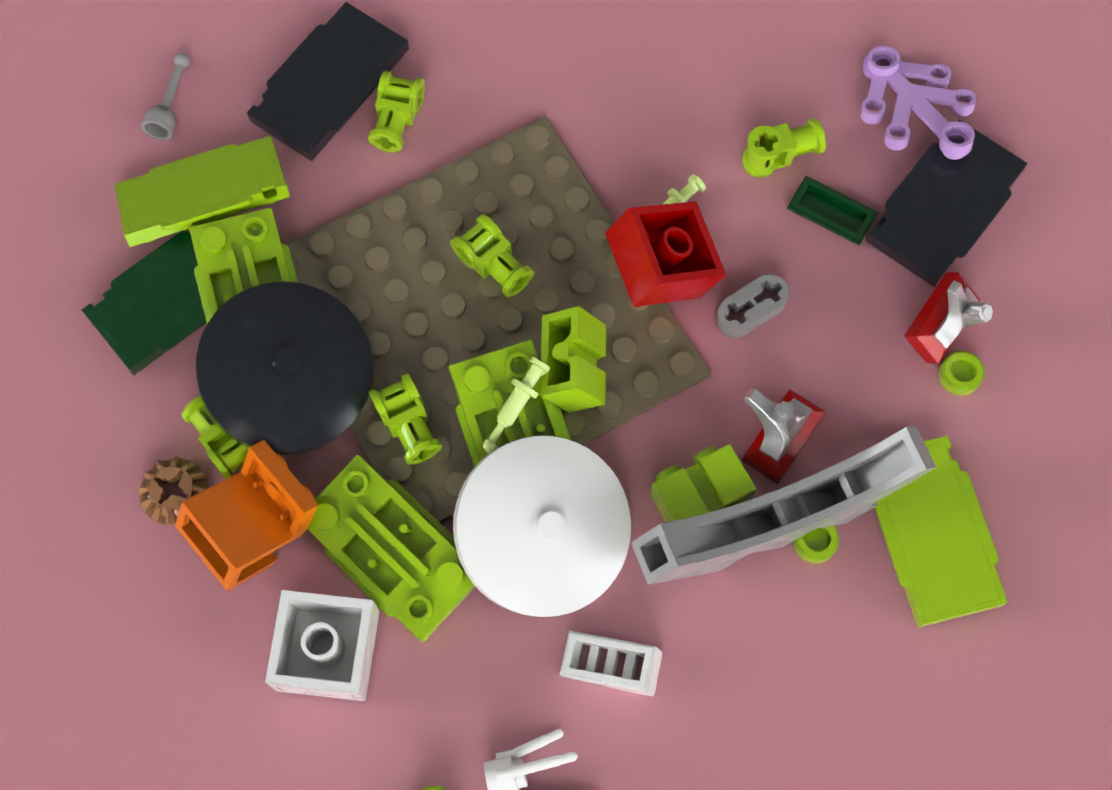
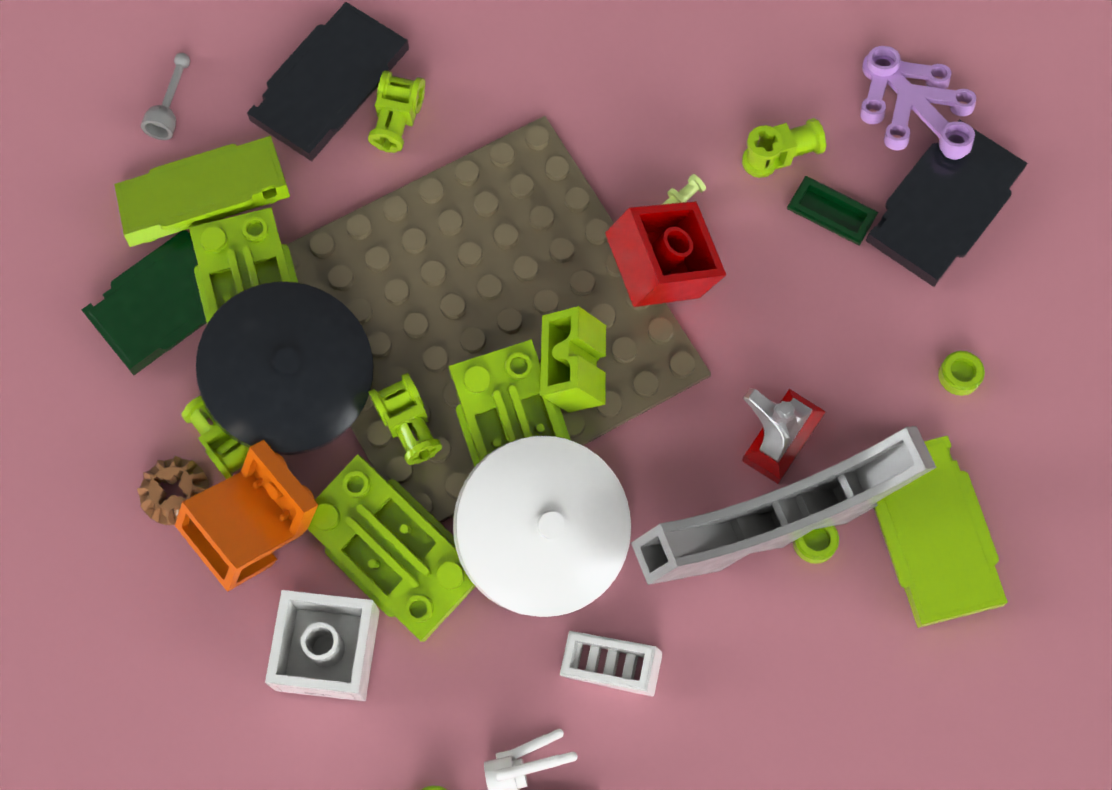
lime connector [450,214,534,298] -> none
yellowish green piece [483,357,550,454] -> none
lime brick [650,444,757,522] -> none
light grey beam [716,274,789,338] -> none
piece [904,272,993,364] -> none

